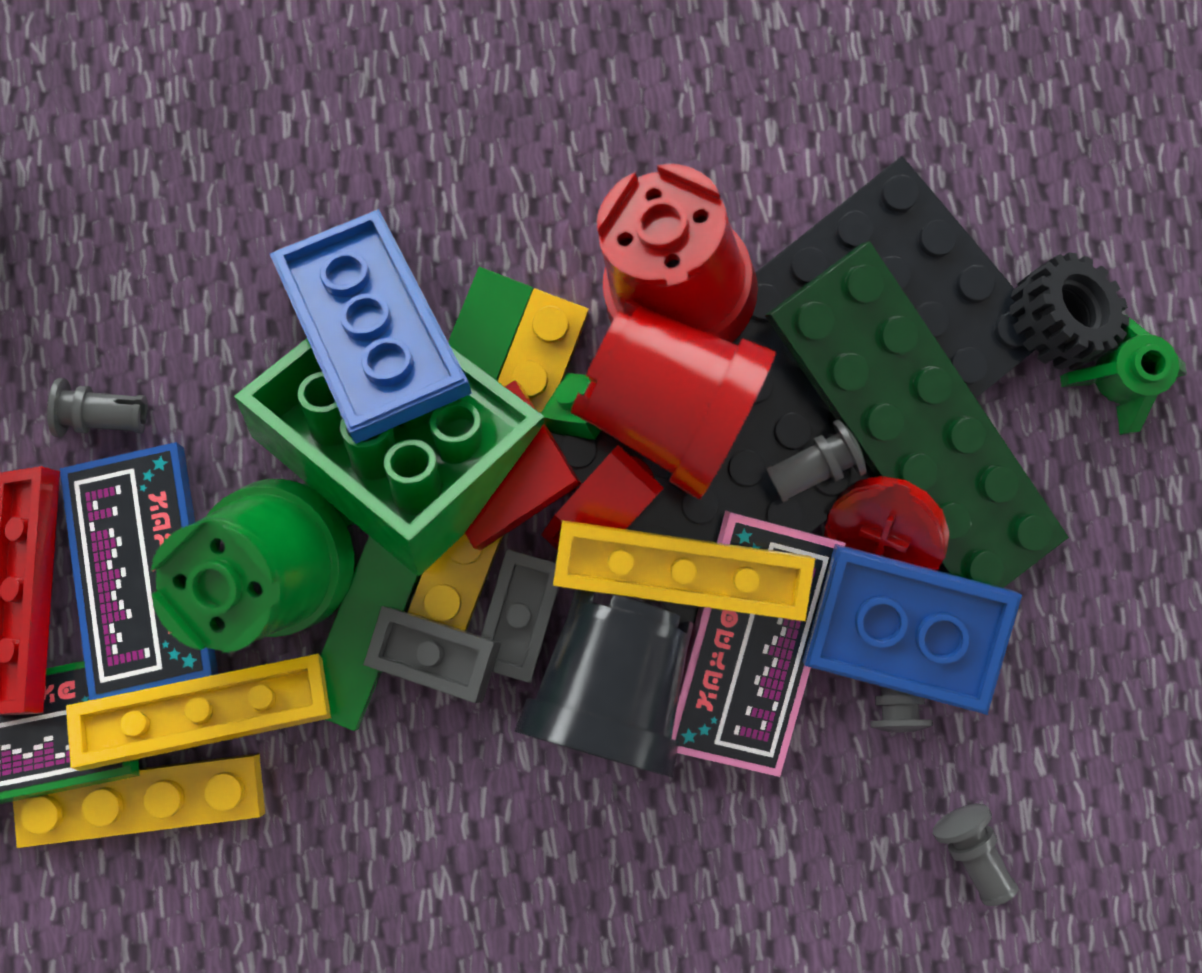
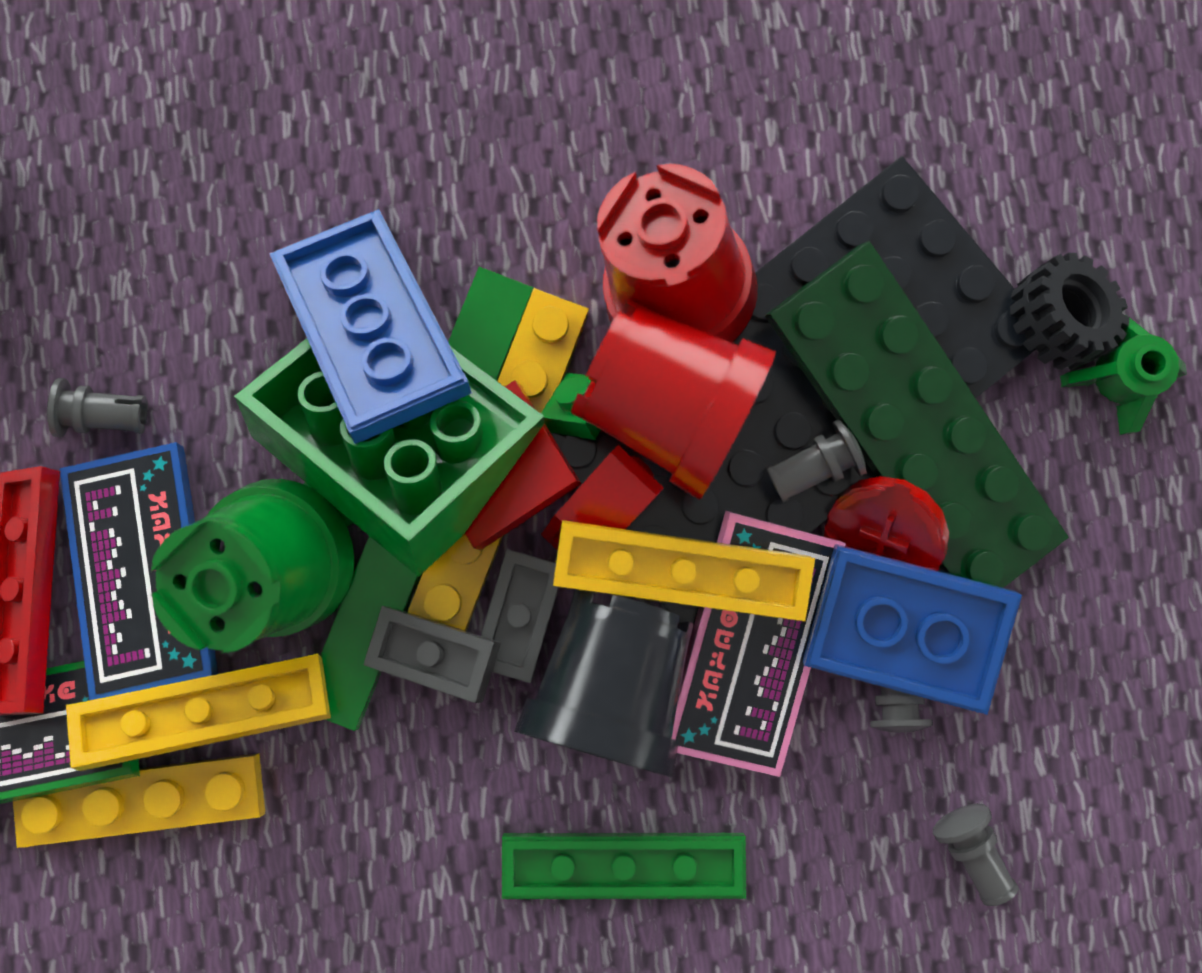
none -> green tile [502,833,746,899]

